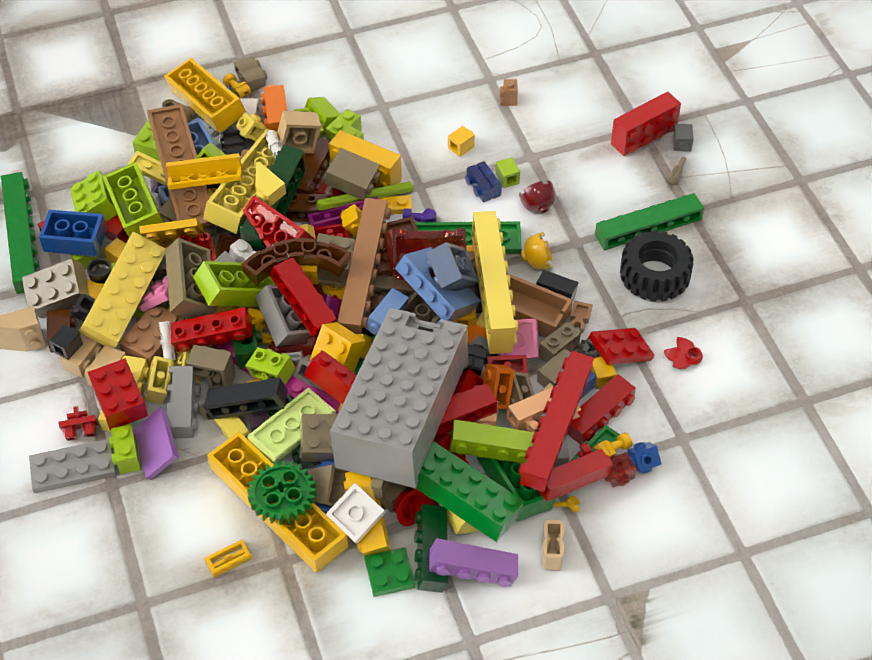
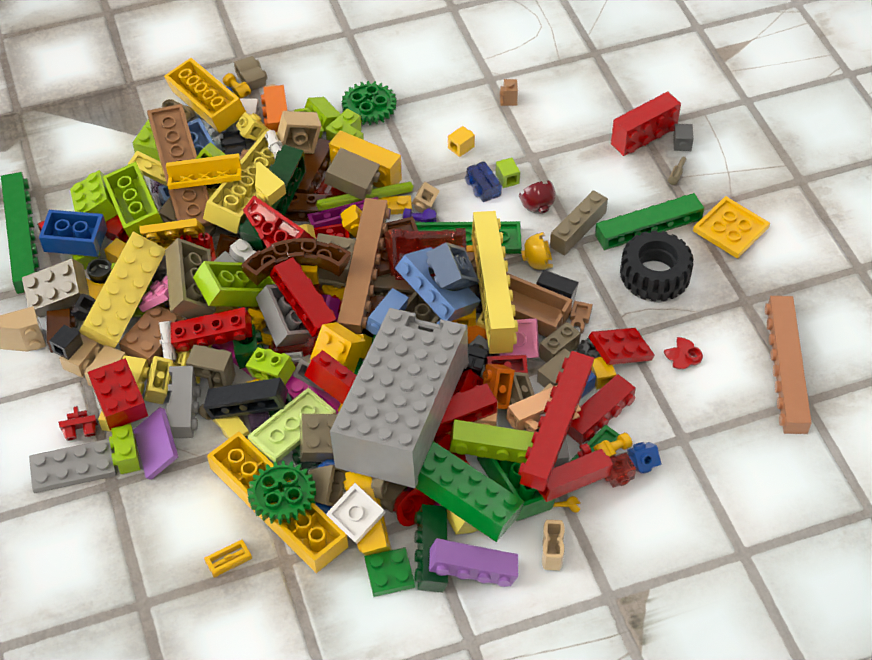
none -> green gear [341,81,397,125]
none -> tan brick [411,182,440,212]
none -> dark tan brick [550,190,608,256]
none -> yellow plate [693,196,770,259]
none -> nougat brick [765,296,812,434]

